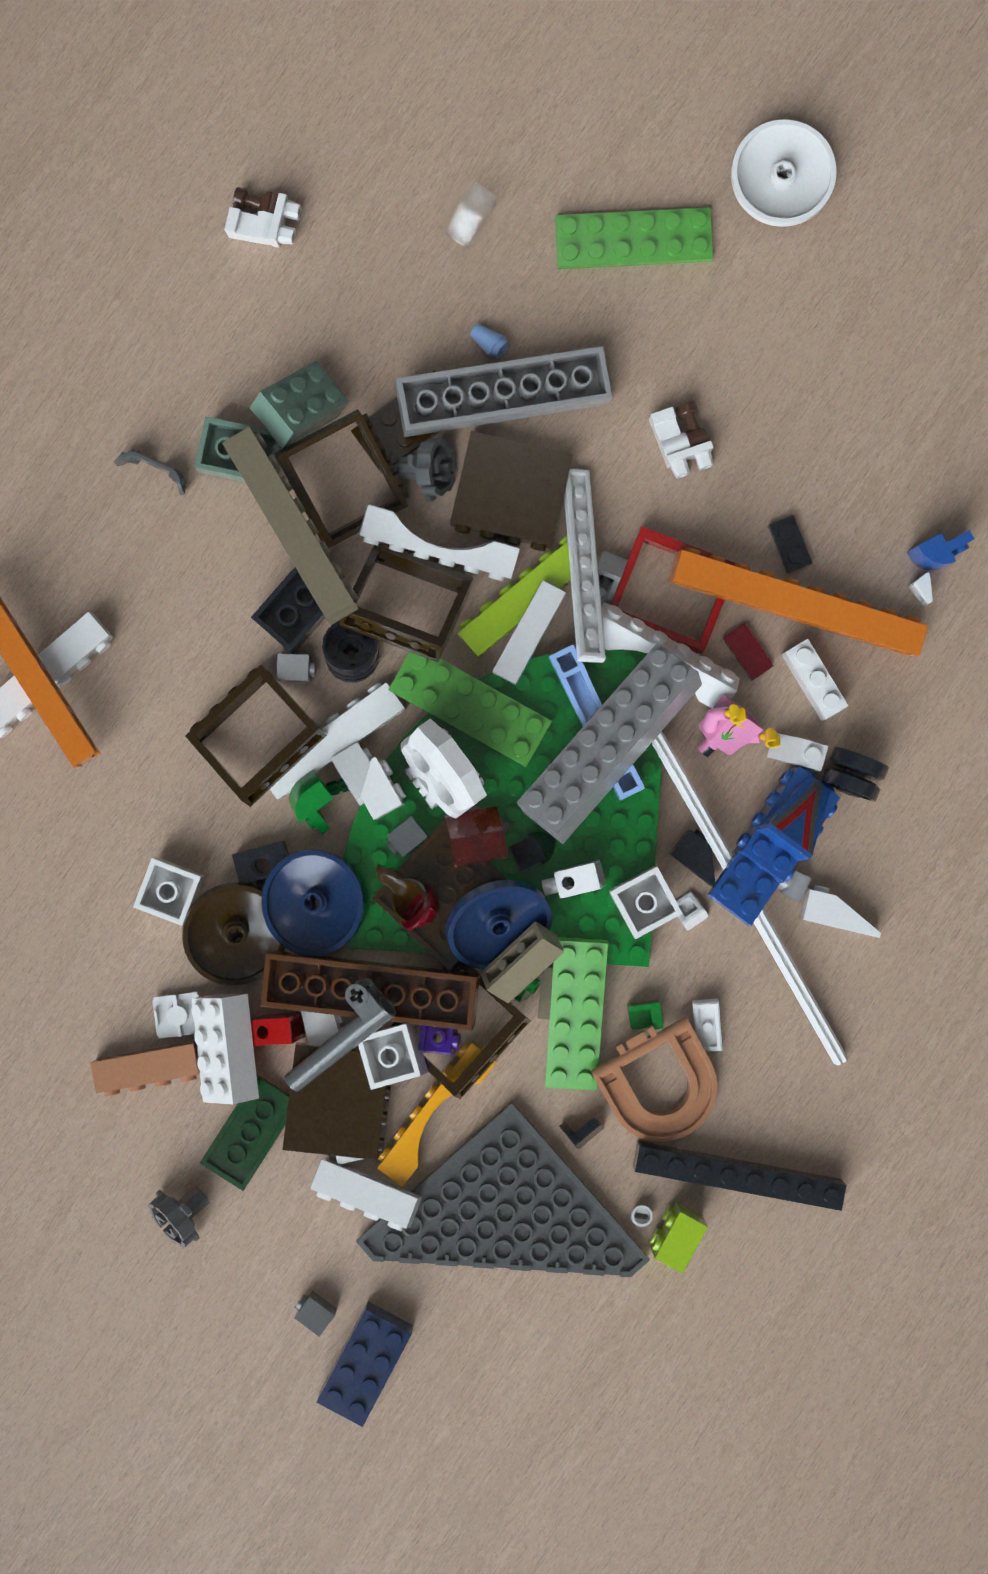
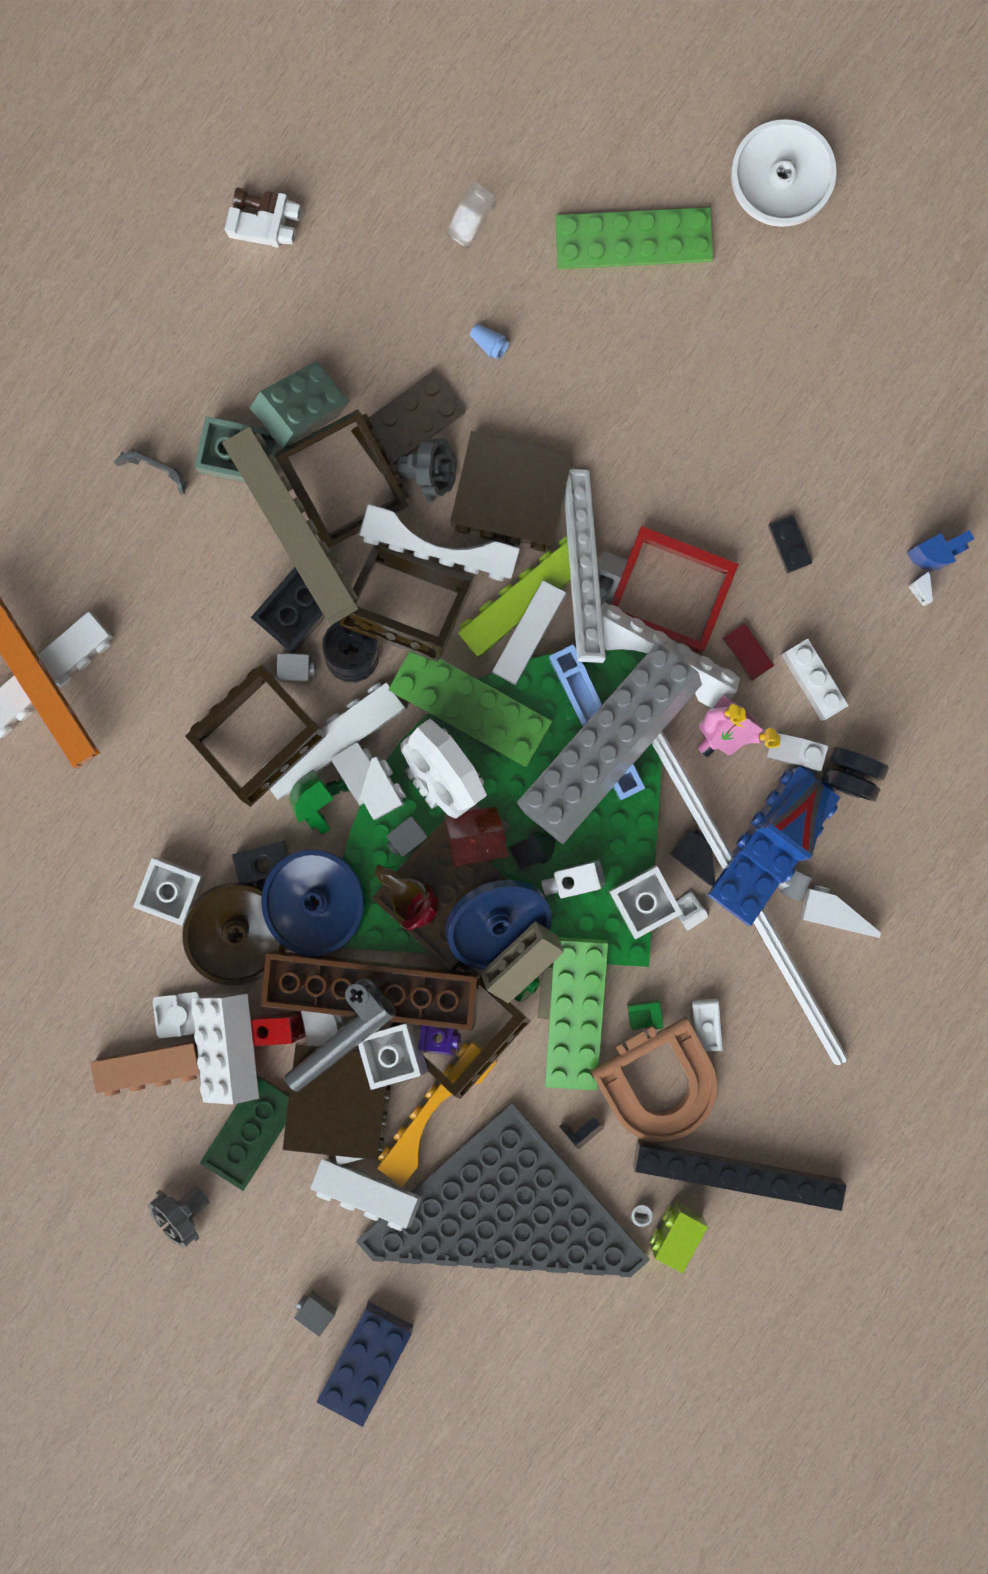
light grey brick [395,346,612,437] -> none
white hips [649,401,713,479] -> none
orange brick [668,547,928,657] -> none

